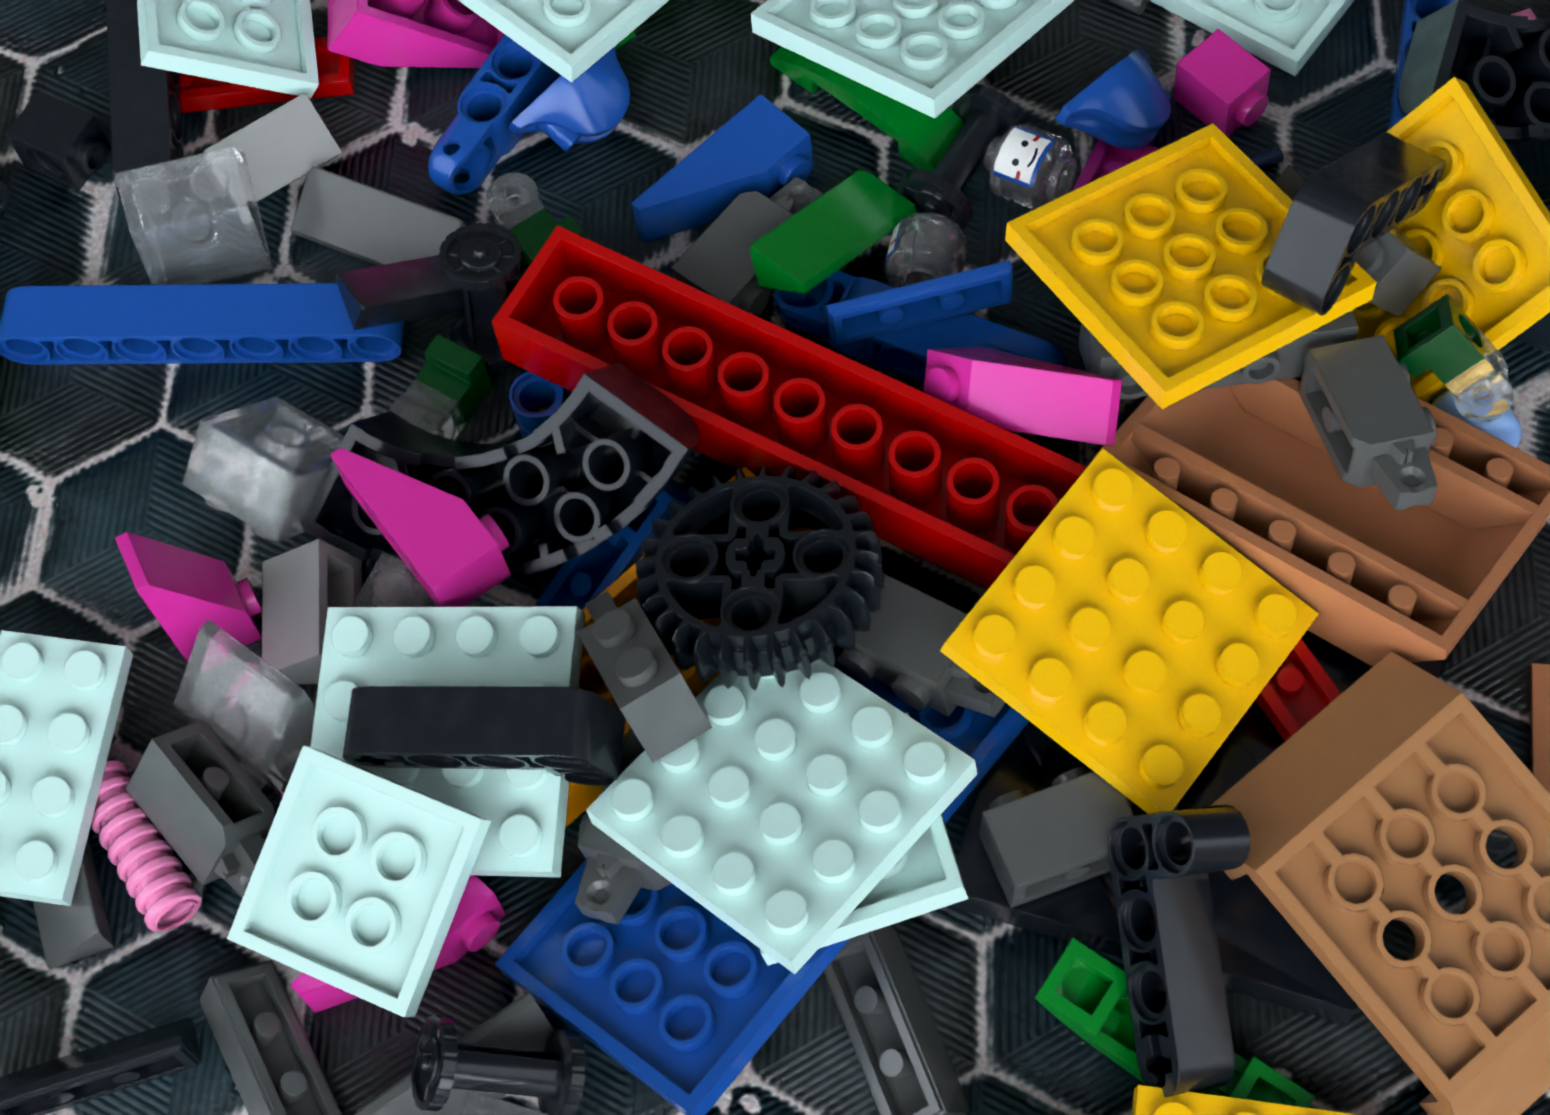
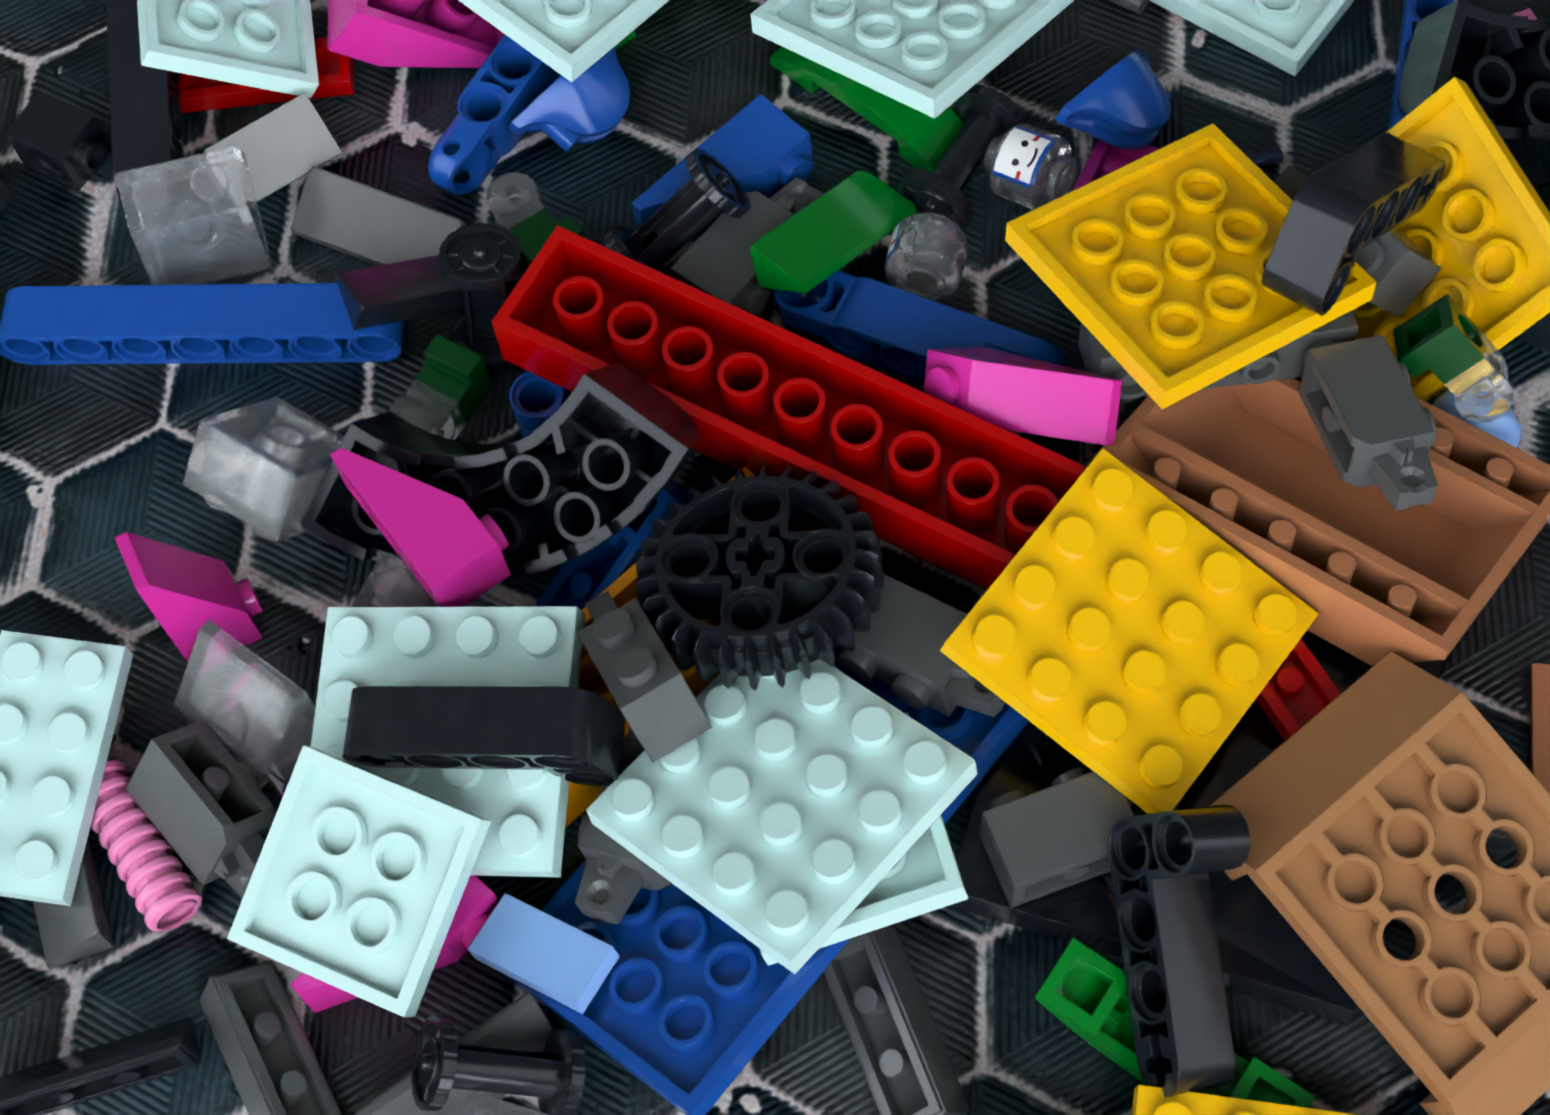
light grey brick [262,539,362,684] -> none
blue slope [822,260,1013,346] -> none
dark pink brick [1173,29,1271,137] -> none
none -> light blue tile [467,893,620,1014]
none -> black hose [604,149,751,275]

